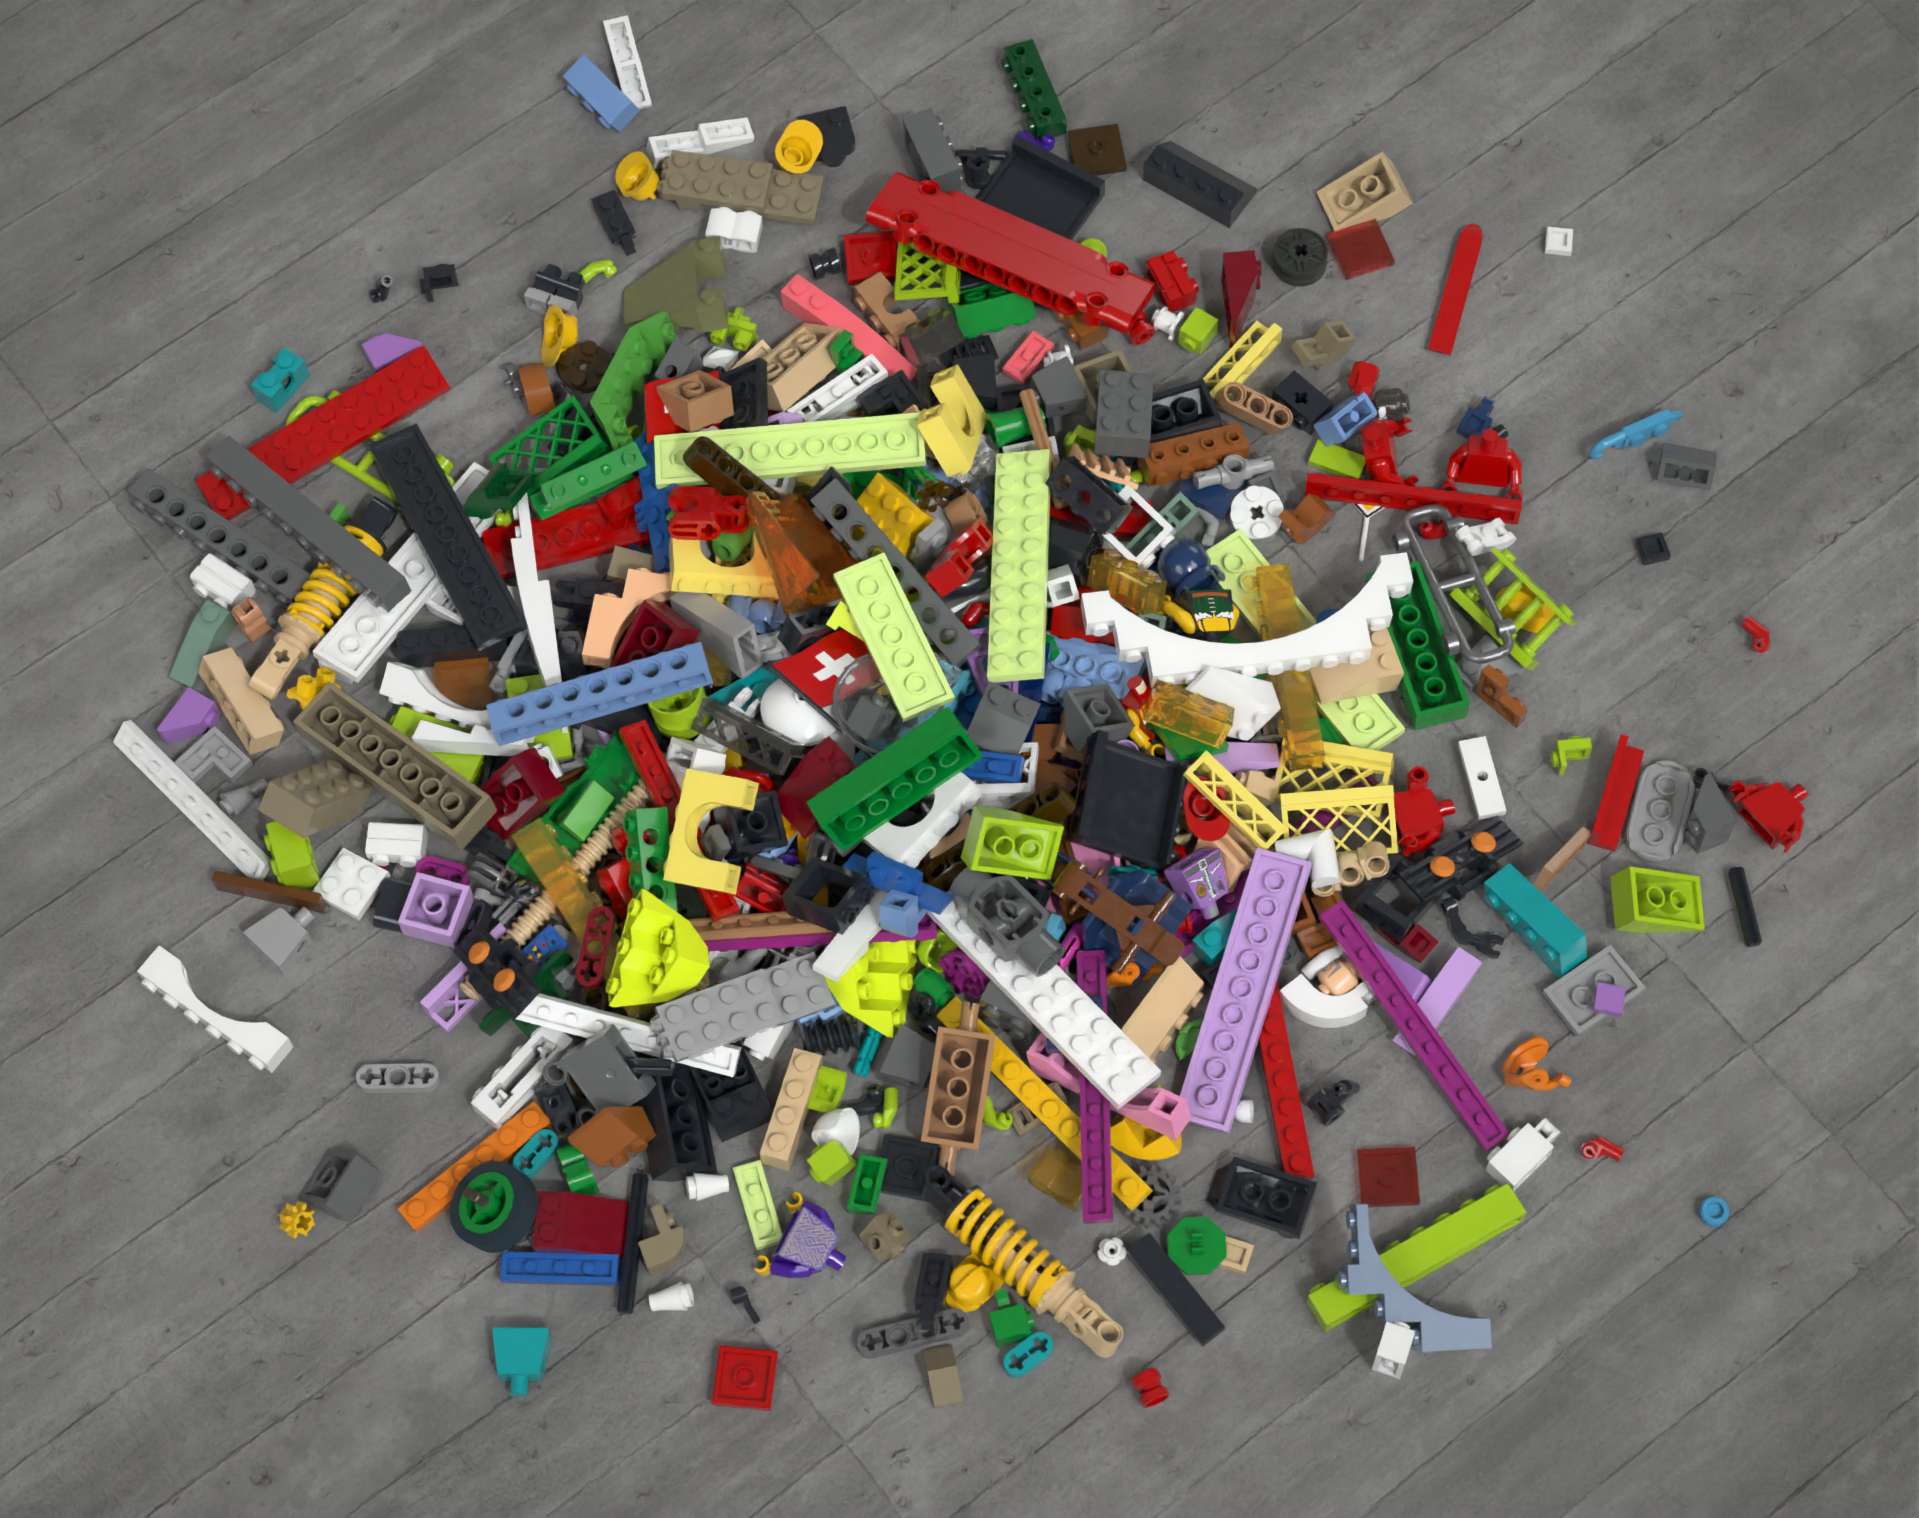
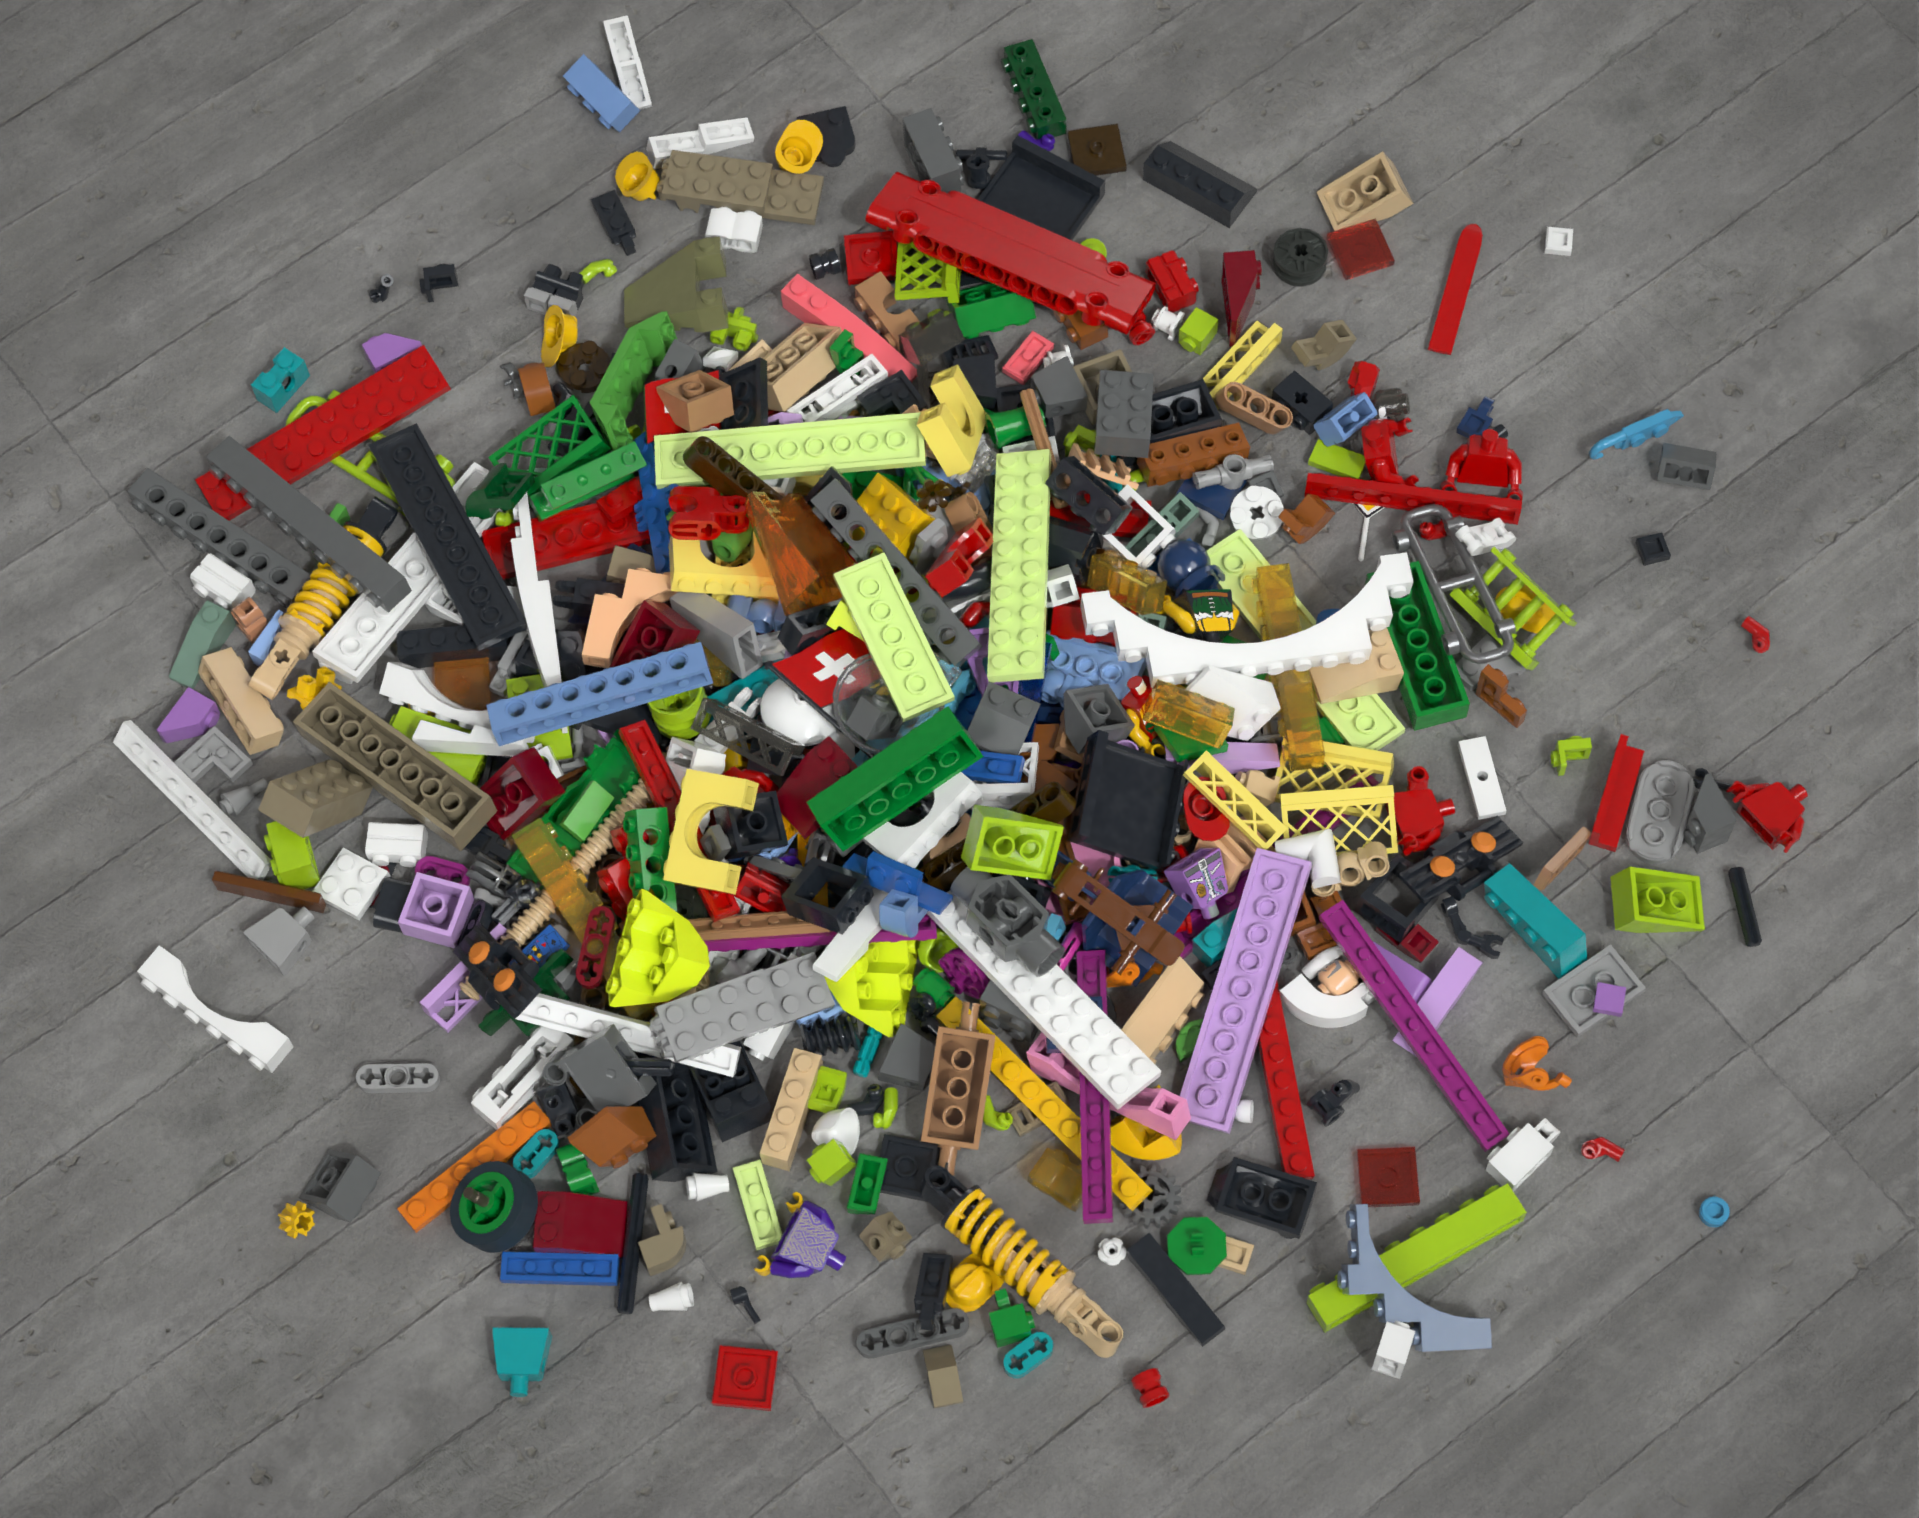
none -> light blue slope [248,610,284,666]

